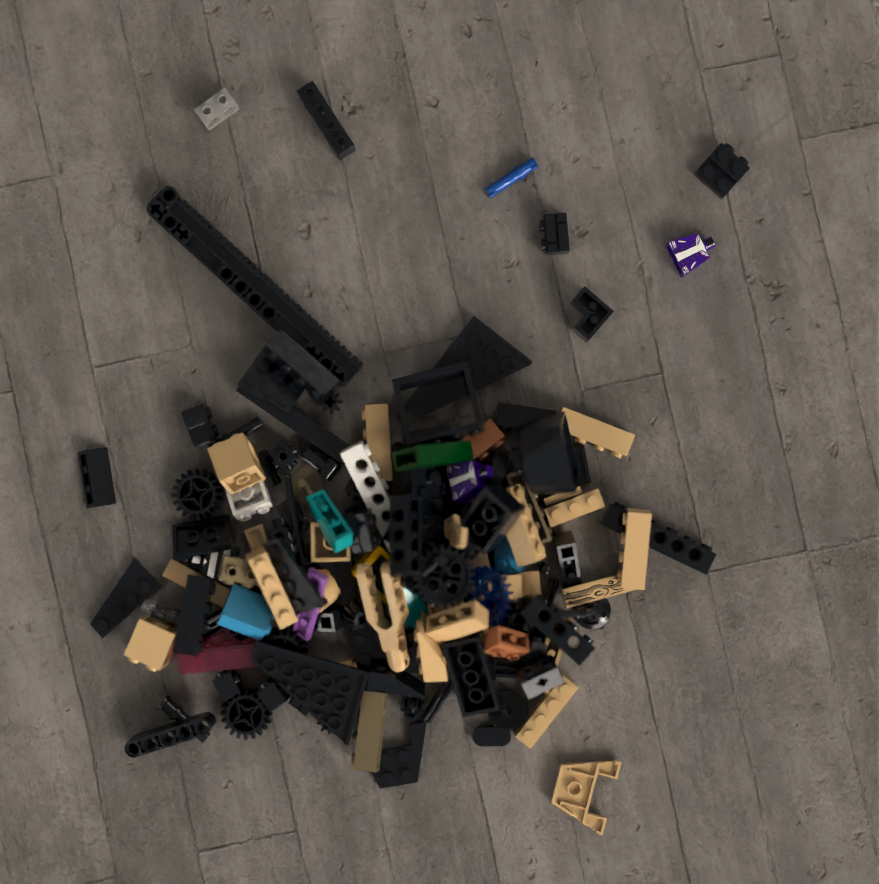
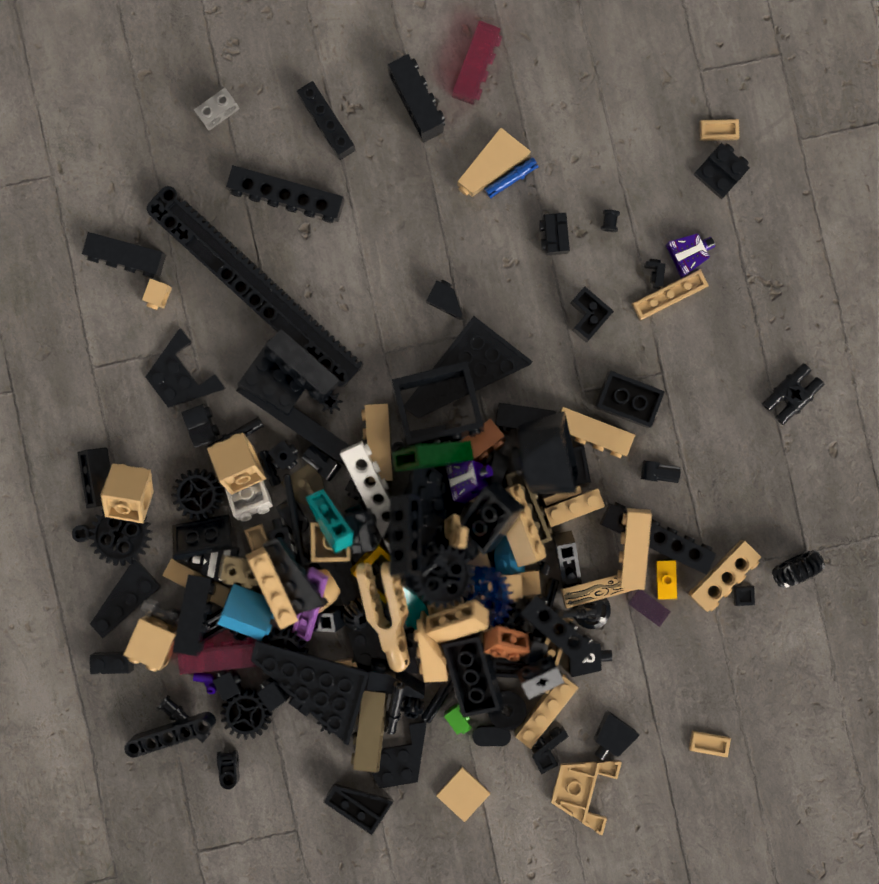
none -> black bush [72,525,92,542]
none -> black brick [82,232,166,278]
none -> black gear [89,509,153,566]
none -> black brick [90,651,134,674]
none -> tan brick [101,463,154,523]
none -> tan brick [142,279,172,310]
none -> black wing [145,328,226,408]
none -> dark purple arm [193,672,217,694]
none -> black piece [217,750,240,790]
none -> black brick [226,165,345,223]
none -> black wedge [323,783,394,835]
none -> black pin [384,681,406,735]
none -> black brick [388,54,445,143]
none -> black slope [426,280,462,320]
none -> tan tile [436,766,491,822]
none -> bright green brick [444,703,472,735]
none -> clear pink brick [452,21,503,105]
none -> tan slope [457,128,531,197]
none -> black wing [531,726,569,761]
none -> black tile [532,749,558,774]
none -> black torso [568,638,612,677]
none -> black brick [594,371,665,428]
none -> black torso [594,710,639,761]
none -> black bush [600,210,620,232]
none -> clear purple tile [628,590,671,627]
none -> tan tile [632,269,709,321]
none -> black piece [641,460,681,483]
none -> black bracket [644,259,666,289]
none -> yellow plate [656,560,677,600]
none -> tan brick [688,540,761,612]
none -> tan tile [689,730,731,757]
none -> tan tile [699,119,739,141]
none -> black tile [734,586,755,606]
none -> black pin [762,363,825,425]
none -> black gear [772,550,825,588]

